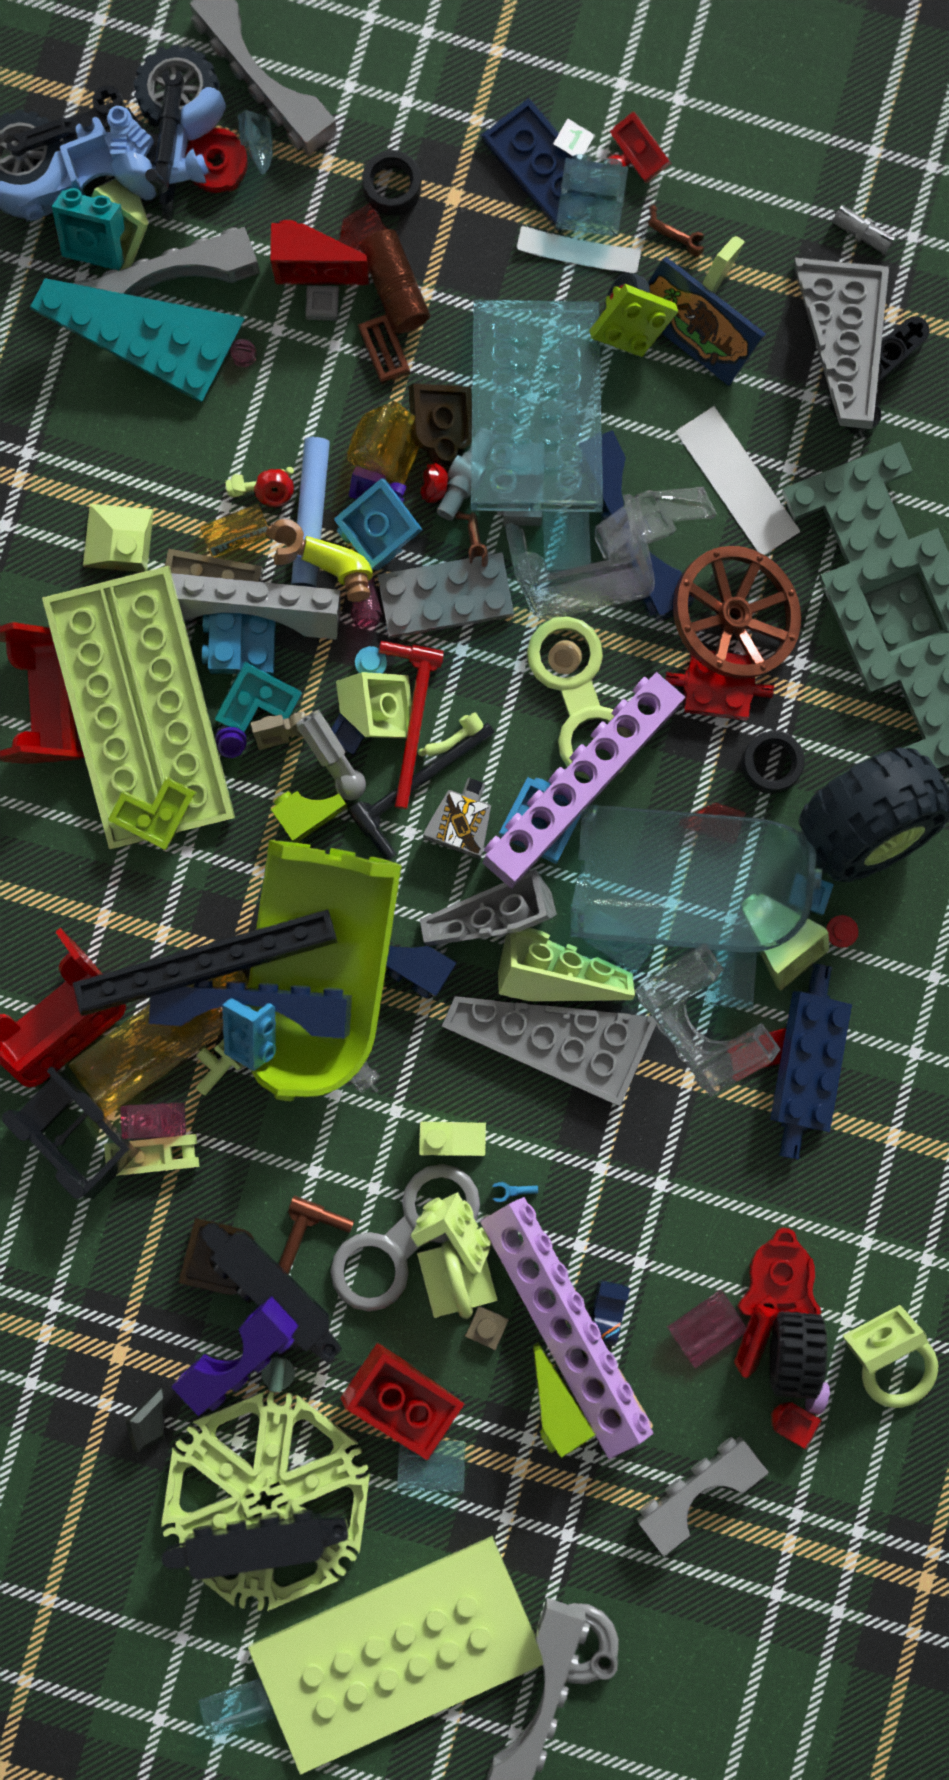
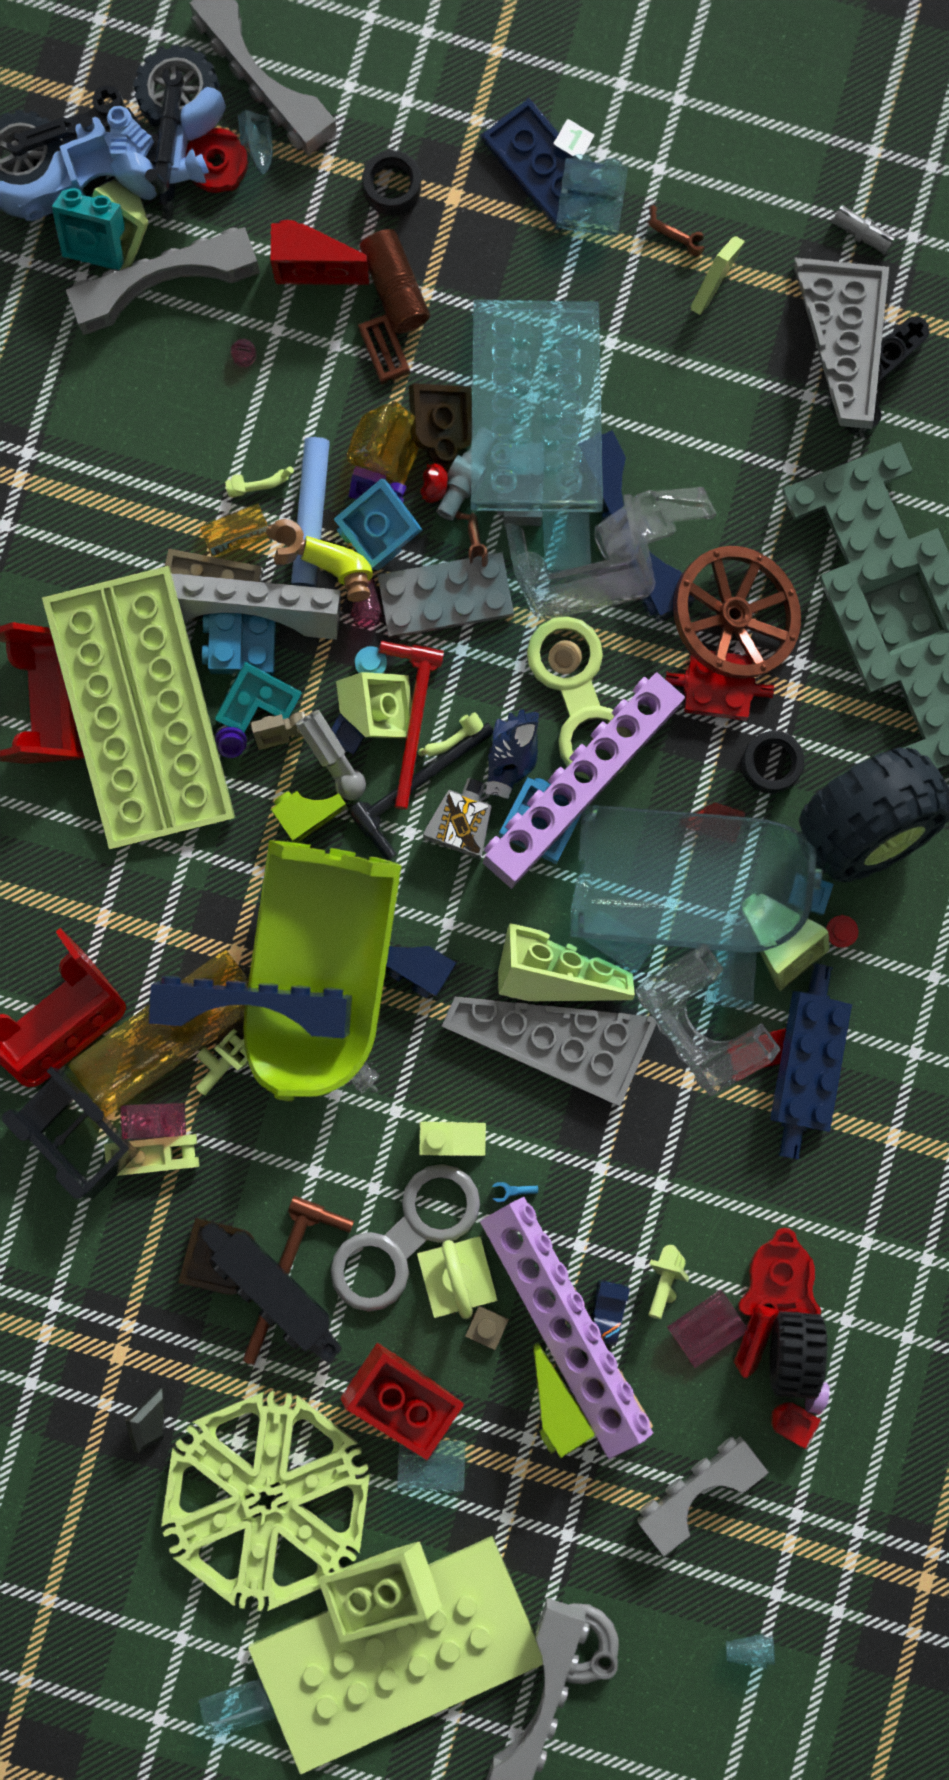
teal wing [30,278,245,403] -> none
black tile [73,909,338,1016] -> none
yellowish green slope [83,504,154,572] -> none
lime plate [108,777,196,850] -> none
black hinge [161,1509,349,1580] -> none
dark purple arch [172,1296,299,1416] -> none
dark azure bracket [223,998,276,1071] -> none
red plate [254,469,294,508] -> none
sand green plate [262,1356,295,1392] -> none
light grey tile [306,285,339,321] -> none
clear red tile [339,203,386,250] -> none
yellowish green bracket [411,1193,491,1275] -> none
light grey wedge [420,869,557,946] -> none
white sticker [517,226,641,273] -> none
lime plate [589,272,678,357] -> none
red plate [603,111,671,183] -> none
tile [648,256,766,386] -> none
white sticker [675,406,801,555] -> none
yellowish green tile [843,1305,938,1408] -> none
none -> yellowish green slope [318,1541,442,1644]
none -> dark blue piece [485,709,539,799]
none -> yellowish green arm [648,1245,689,1319]
none -> clear light blue cone [726,1633,775,1668]

